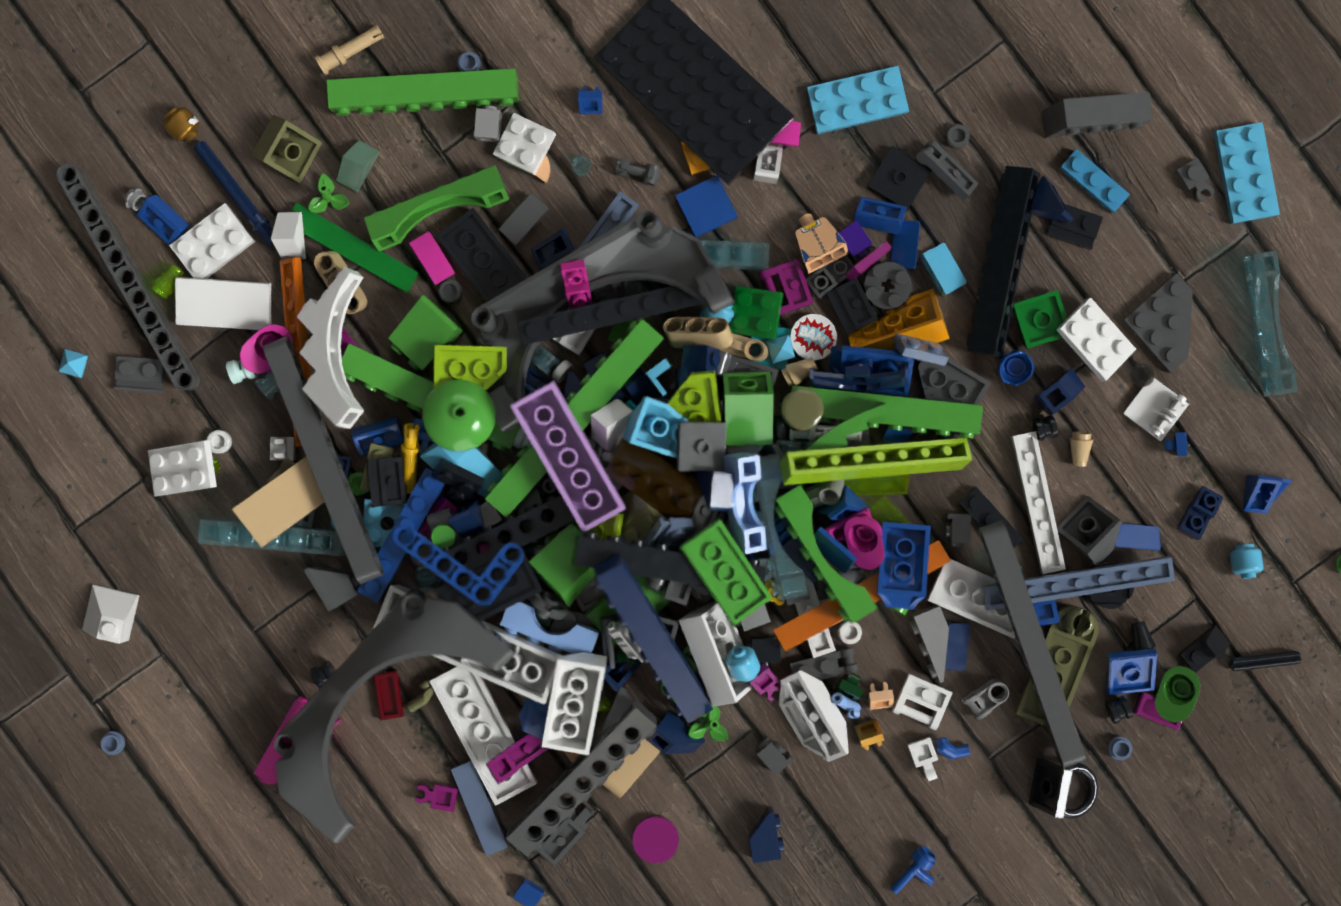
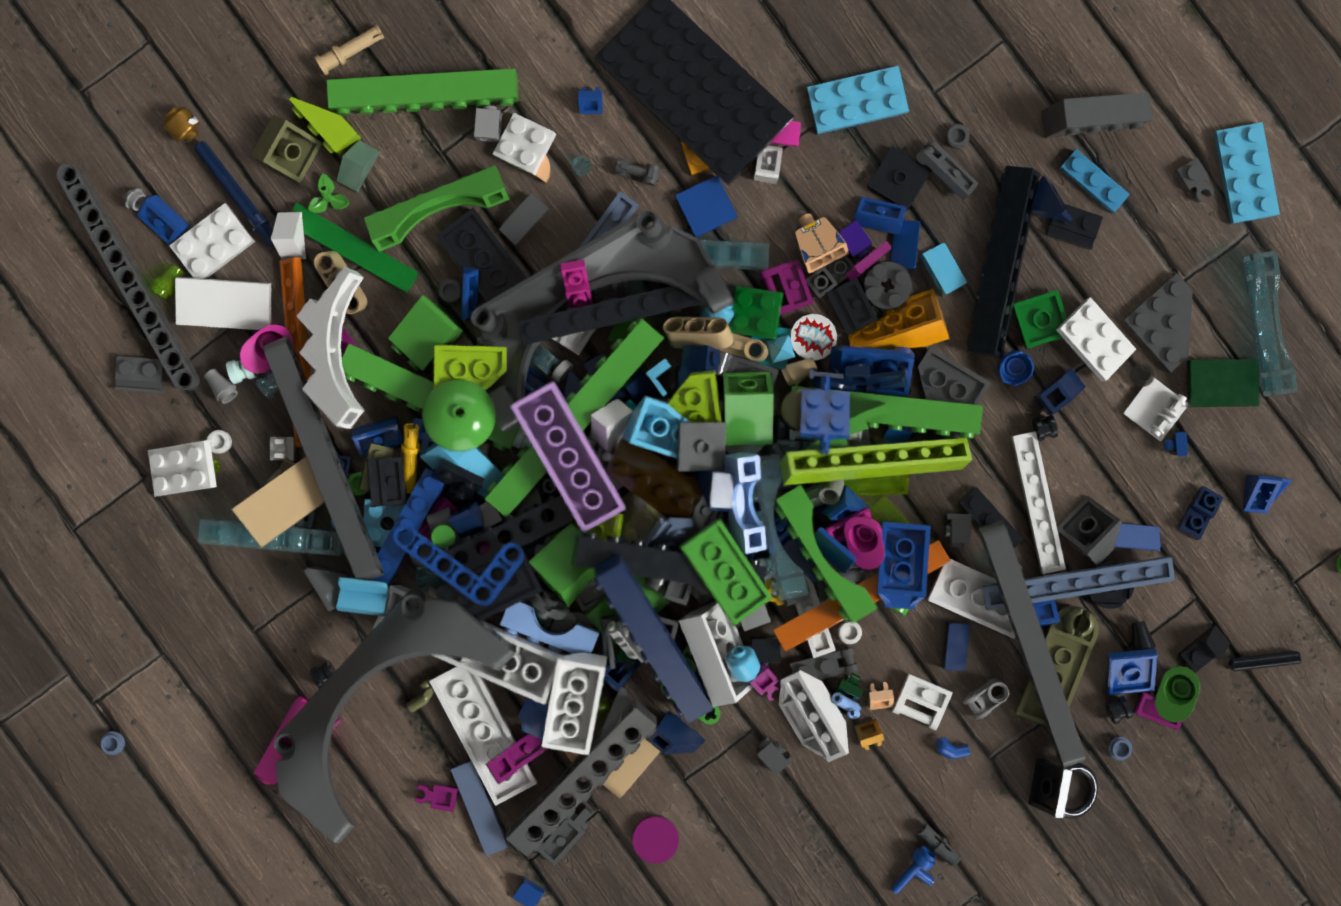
medium azure slope [59,349,88,378] -> none
white slope [82,585,139,644] -> none
dark red tile [373,670,405,721] -> none
dark pink slope [408,231,455,285] -> none
sand blue plate [457,52,481,72] -> none
dark blue slope [530,228,575,270] -> none
bright green plant [688,703,728,741] -> none
dark blue slope [749,807,785,863] -> none
sand blue plate [892,333,949,366] -> none
white plate [907,737,938,781] -> none
light grey slope [909,604,949,683] -> none
tan cone [1069,432,1093,467] -> none
medium azure head [1230,544,1264,579] -> none
none -> light grey cone [204,369,238,404]
none -> lime slope [289,97,361,156]
none -> medium azure panel [336,577,390,616]
none -> blue slope [461,267,479,320]
none -> blue plate [800,376,850,454]
none -> dark grey pin [917,823,962,867]
none -> dark green tile [1187,359,1259,408]

